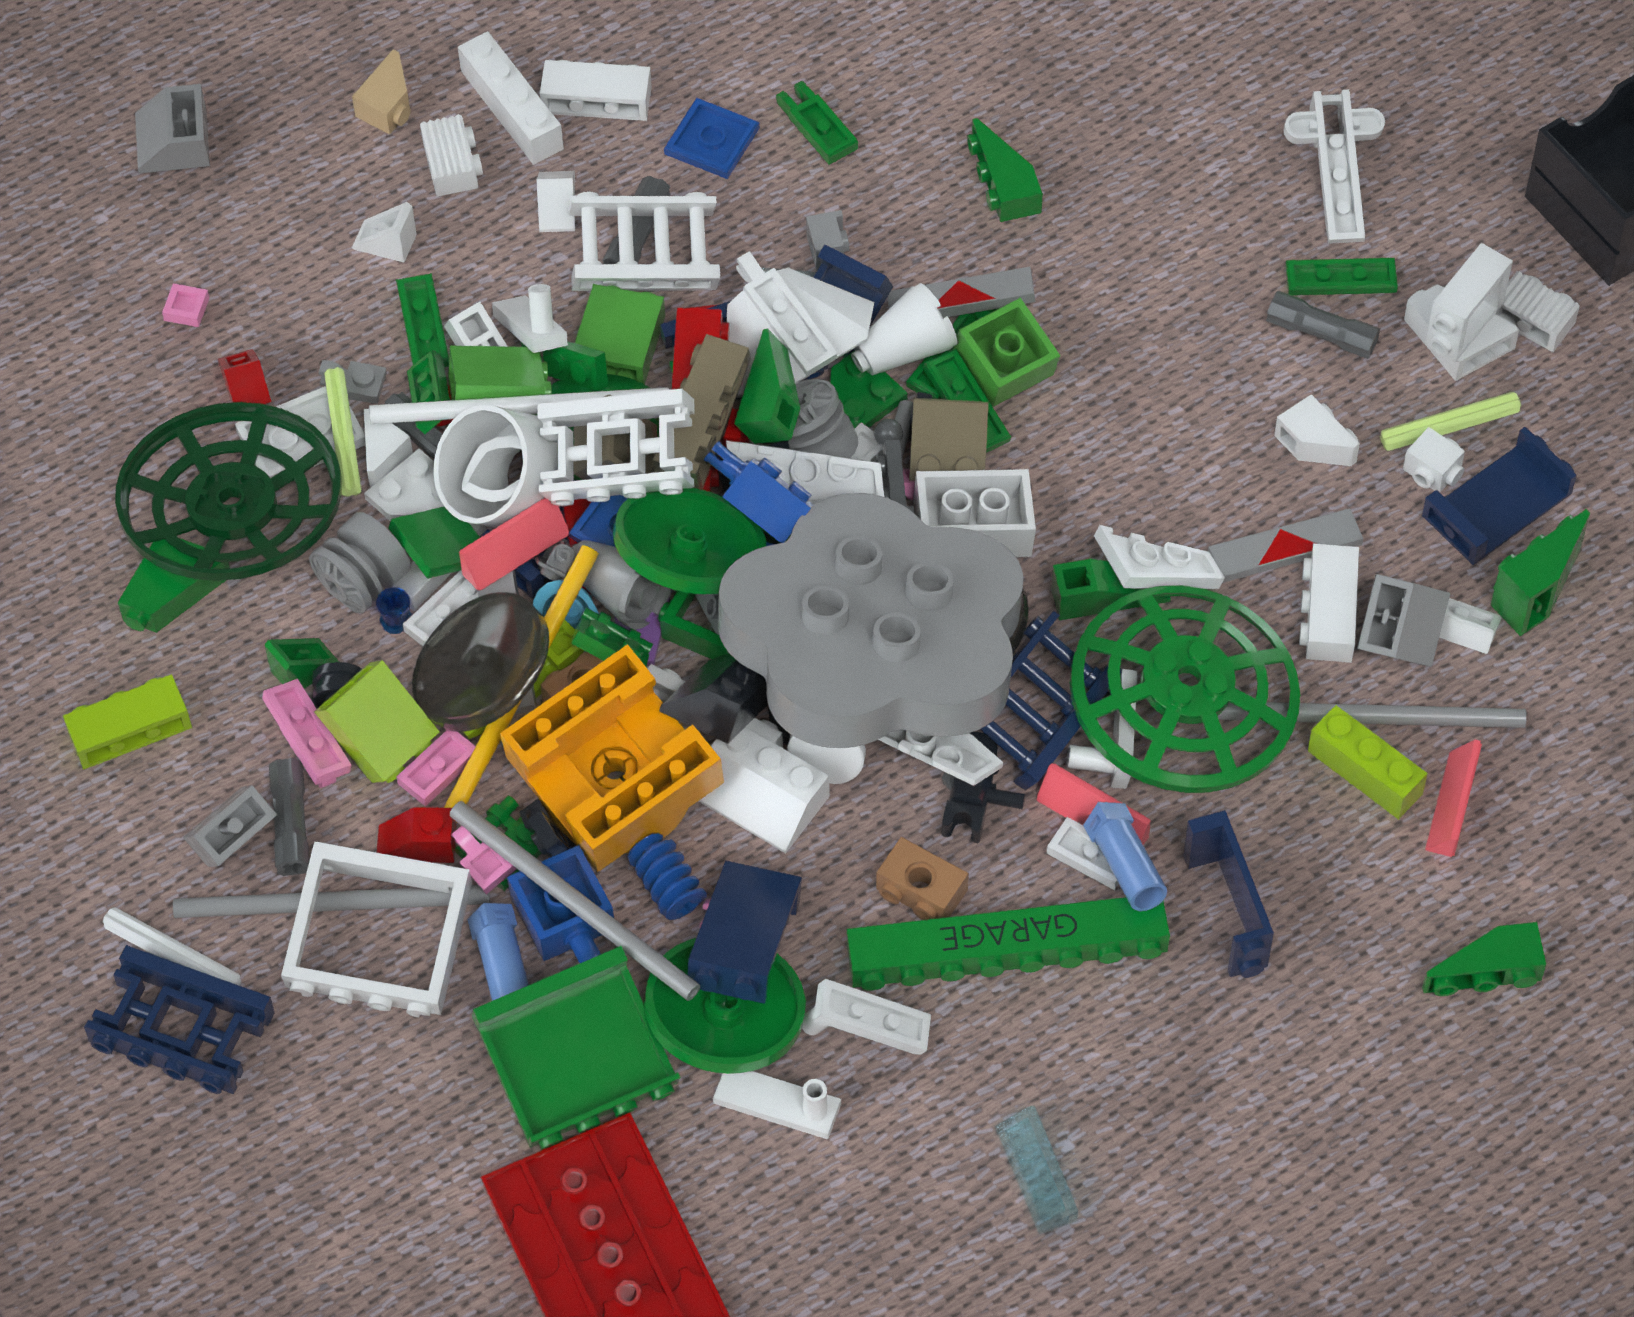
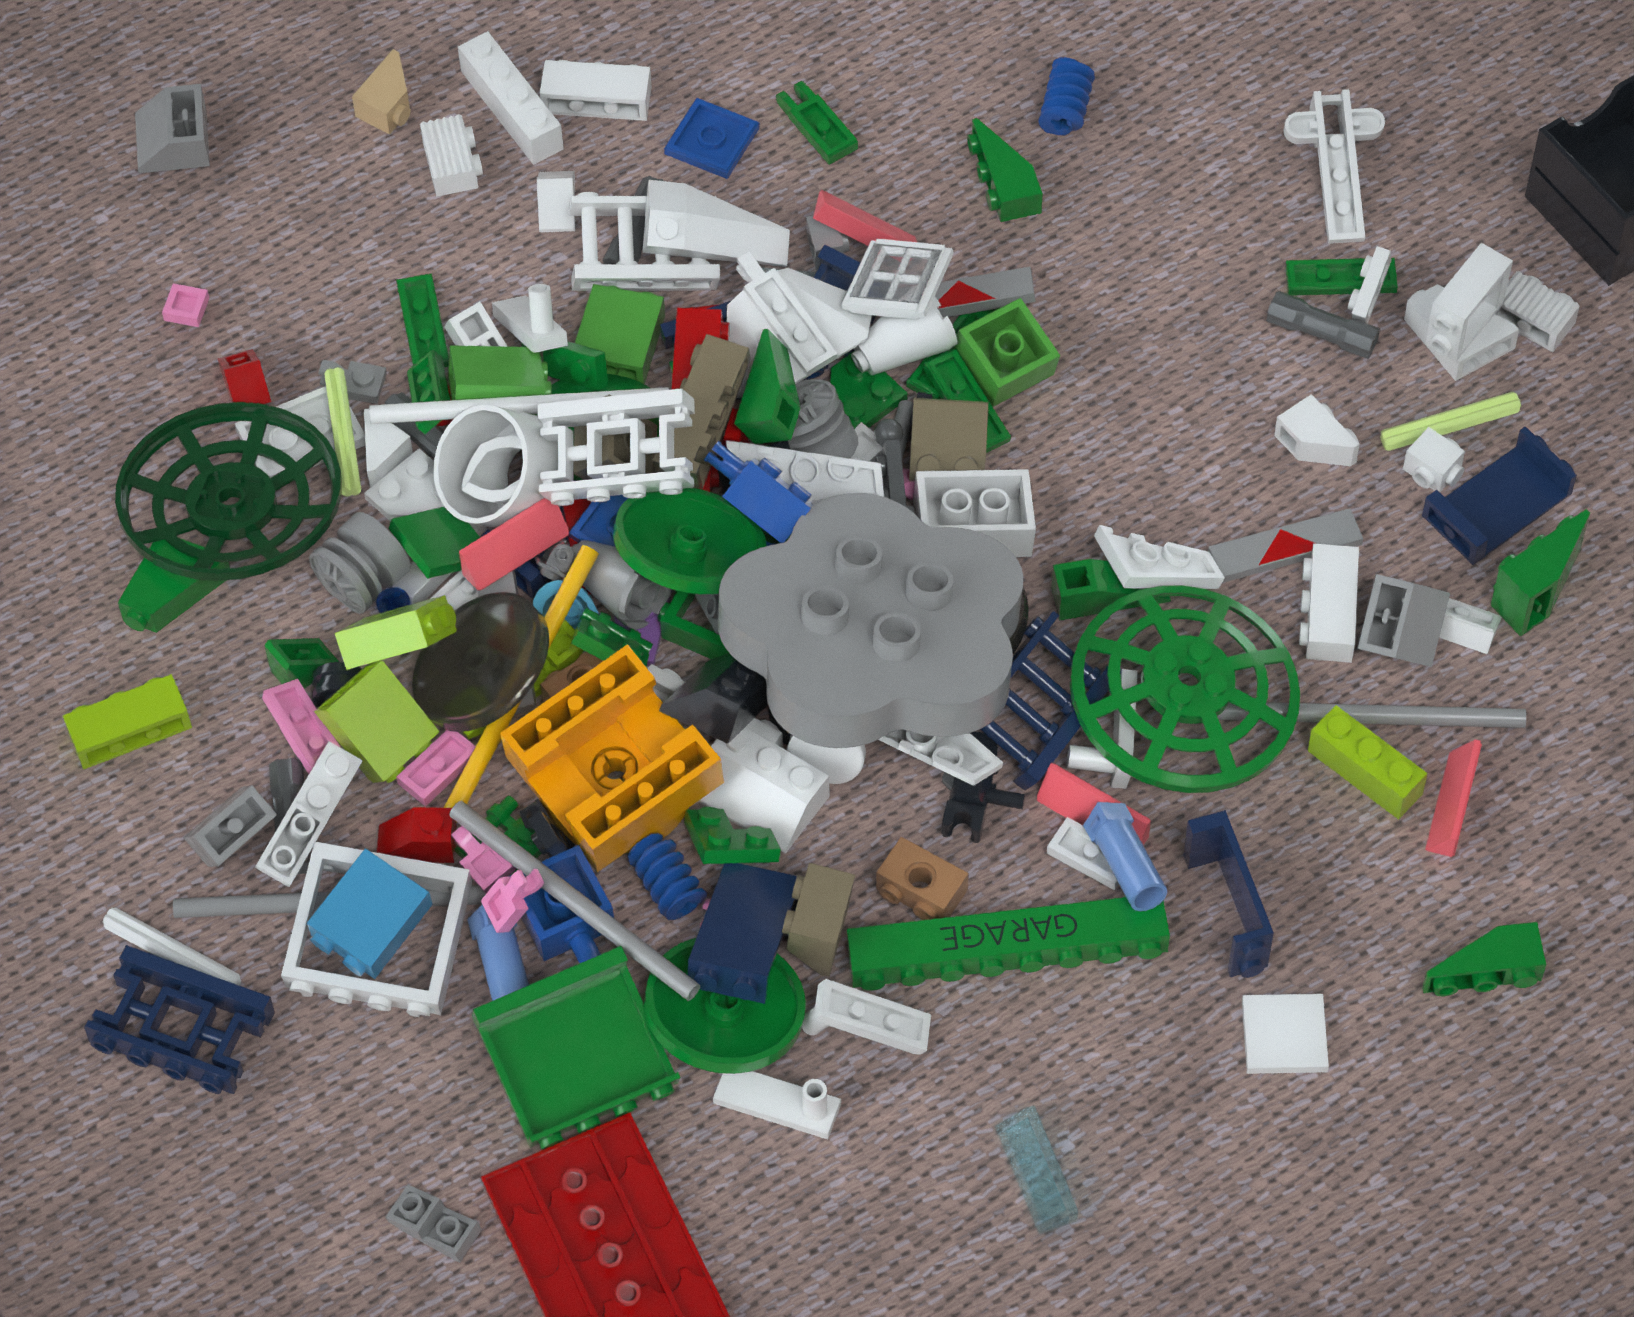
white slope [352,202,417,262] -> none
none -> white slope [255,741,363,887]
none -> dark azure brick [307,848,433,979]
none -> lime brick [334,595,457,670]
none -> light grey slope [385,1184,482,1263]
none -> bright pink plate [481,869,544,933]
none -> white wedge [643,180,790,267]
none -> green plate [684,807,781,864]
none -> dark tan slope [782,863,855,977]
none -> coral slope [813,190,917,263]
none -> piece [842,239,954,320]
none -> blue piece [1038,57,1095,136]
none -> white tile [1242,994,1329,1074]
none -> white plate [1348,246,1392,323]

